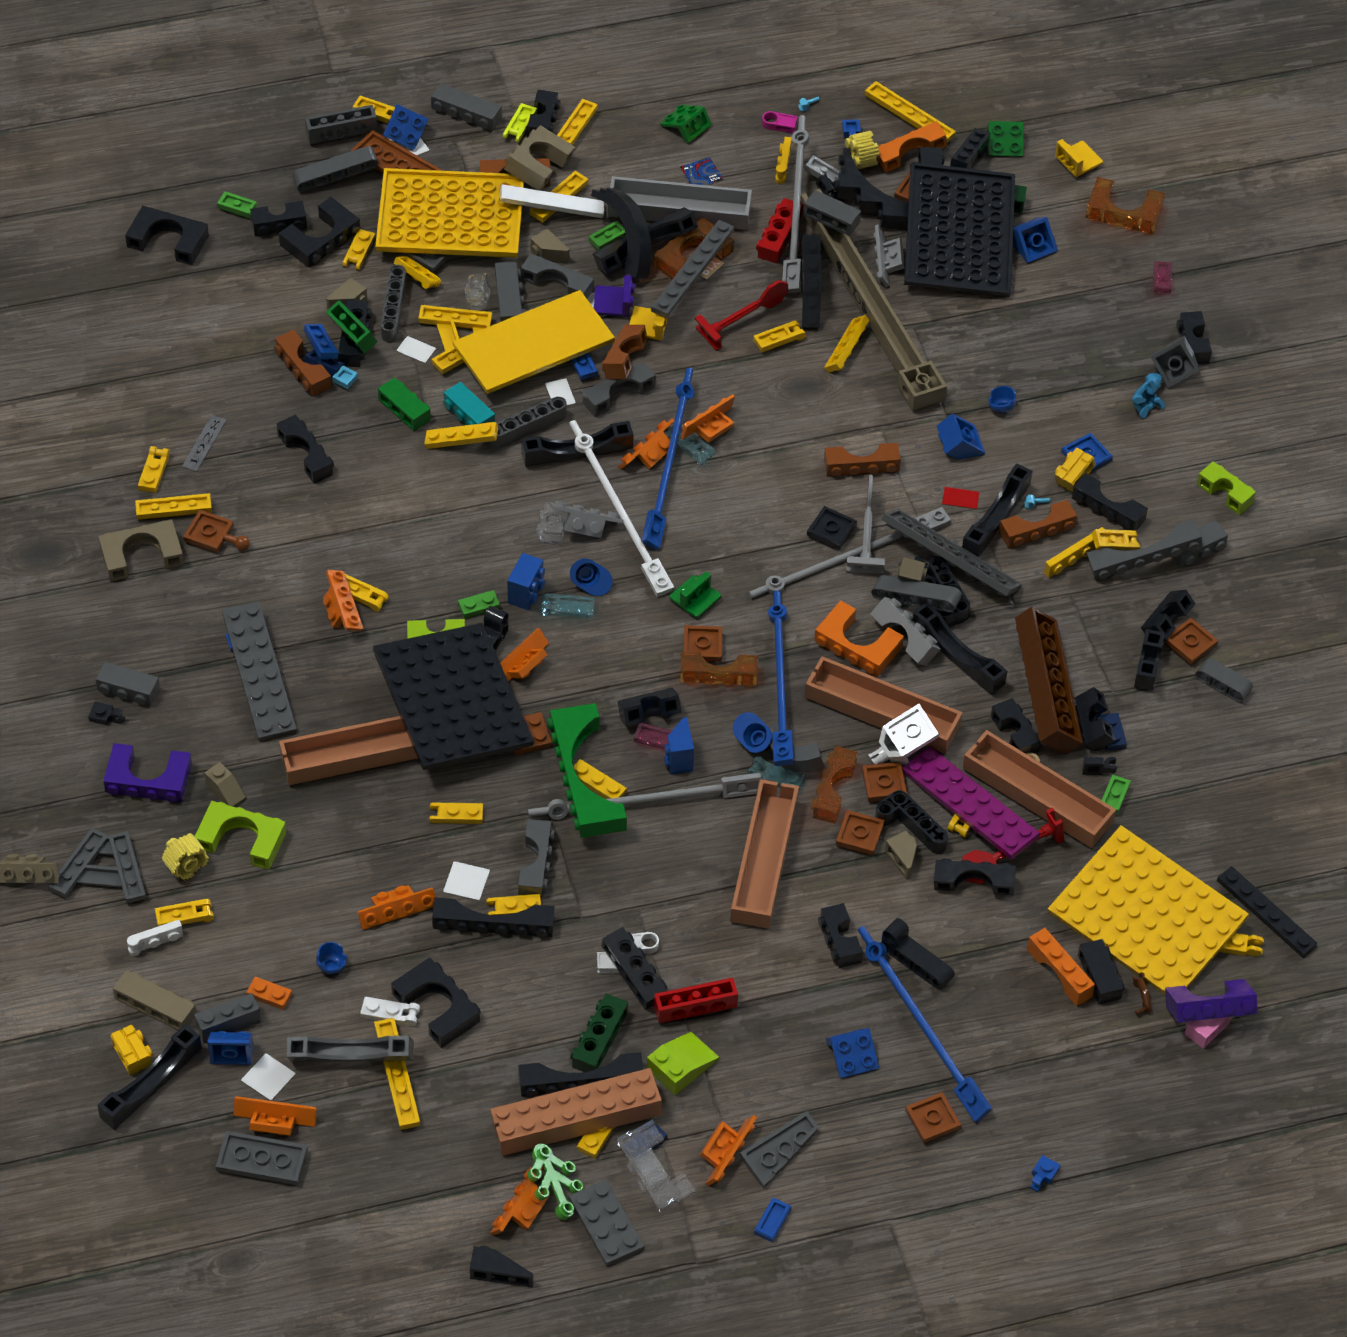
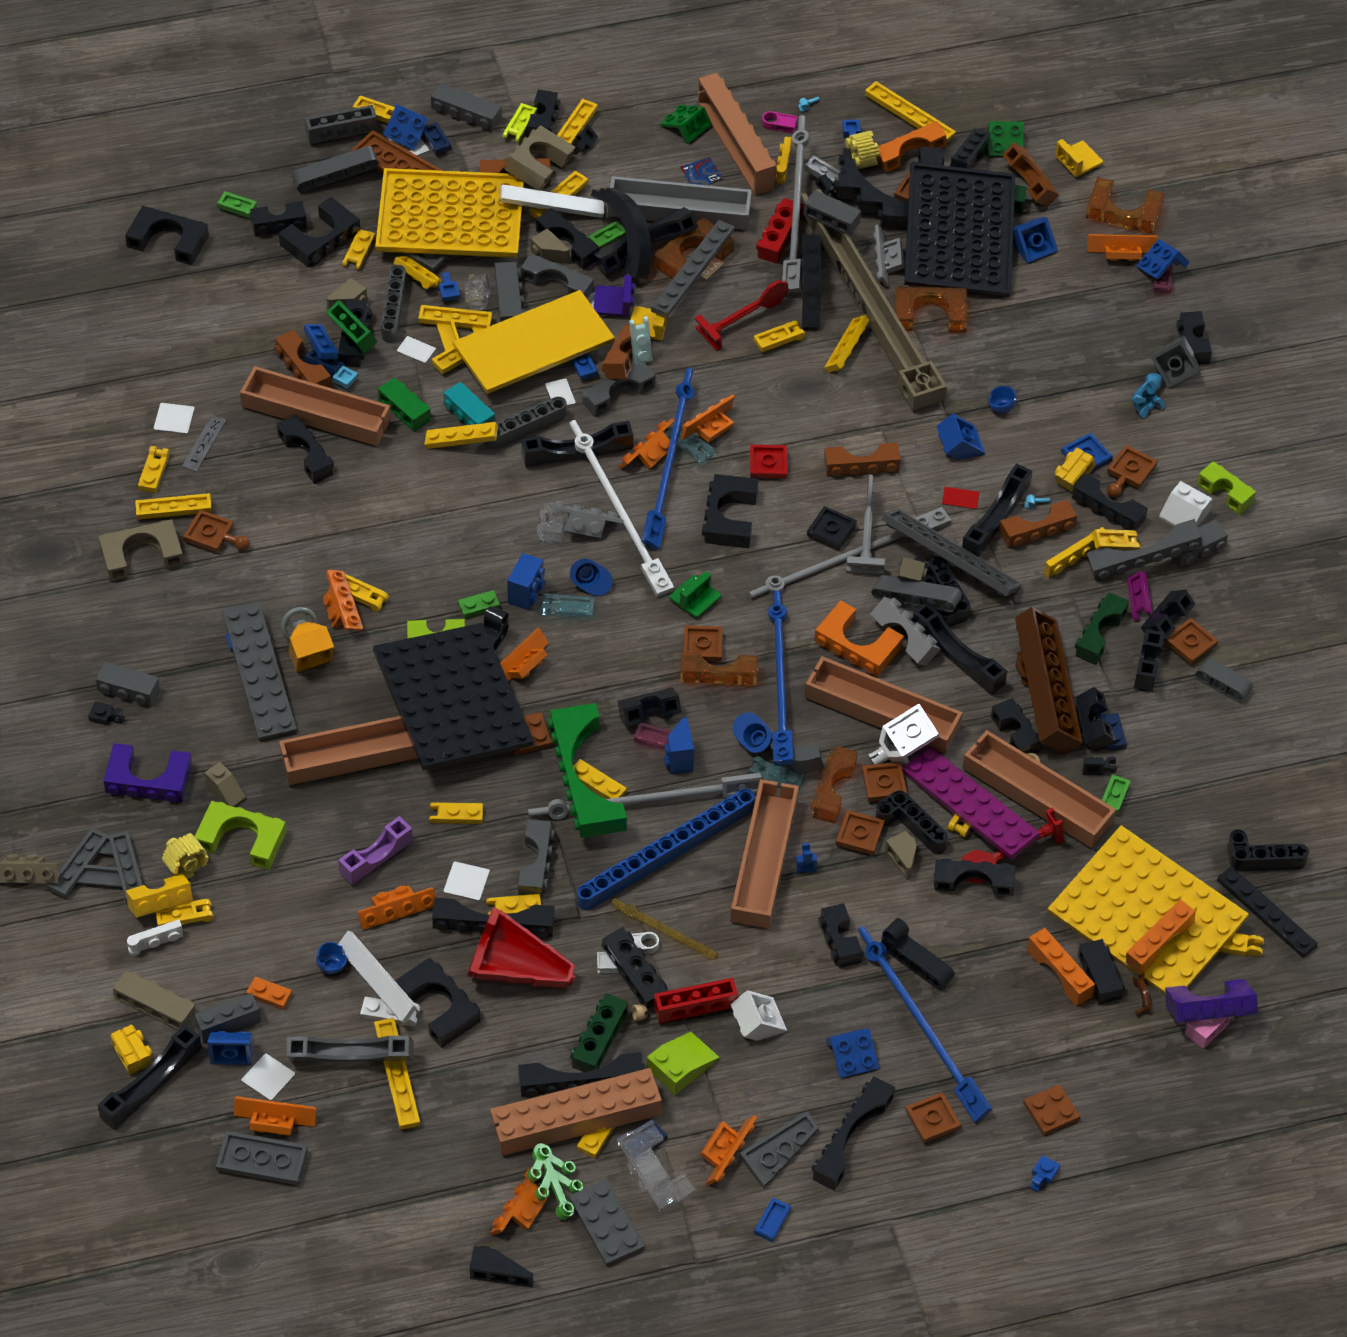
none -> yellow arch [126,874,193,918]
none -> white sticker [154,403,194,433]
none -> nougat piece [240,366,391,446]
none -> light orange piece [281,607,334,672]
none -> medium lavender arch [338,816,413,885]
none -> white tile [339,931,417,1023]
none -> dark blue plate [422,122,452,155]
none -> blue plate [439,272,460,302]
none -> red cone [467,907,576,988]
none -> black arch [536,208,599,270]
none -> black plate [573,124,598,154]
none -> blue beam [577,789,755,910]
none -> clear yellow bar [611,898,718,960]
none -> light aqua hinge [629,316,653,364]
none -> tan hinge [632,1004,648,1021]
none -> nougat piece [697,73,777,196]
none -> black arch [702,474,759,548]
none -> white slope [731,990,787,1041]
none -> red plate [750,444,787,478]
none -> blue plate [795,843,817,873]
none -> black arch [812,1076,895,1191]
none -> clear orange arch [894,286,967,333]
none -> dark orange arch [1002,143,1059,207]
none -> reddish brown piece [1015,650,1028,685]
none -> dark orange plate [1023,1084,1080,1136]
none -> dark green arch [1074,592,1129,665]
none -> orange bracket [1087,234,1158,261]
none -> dark orange plate [1107,445,1158,498]
none -> orange arch [1126,899,1196,975]
none -> magenta hinge [1127,570,1152,621]
none -> blue bracket [1137,239,1190,280]
none -> white slope [1159,481,1212,527]
none -> black beam [1227,829,1309,871]

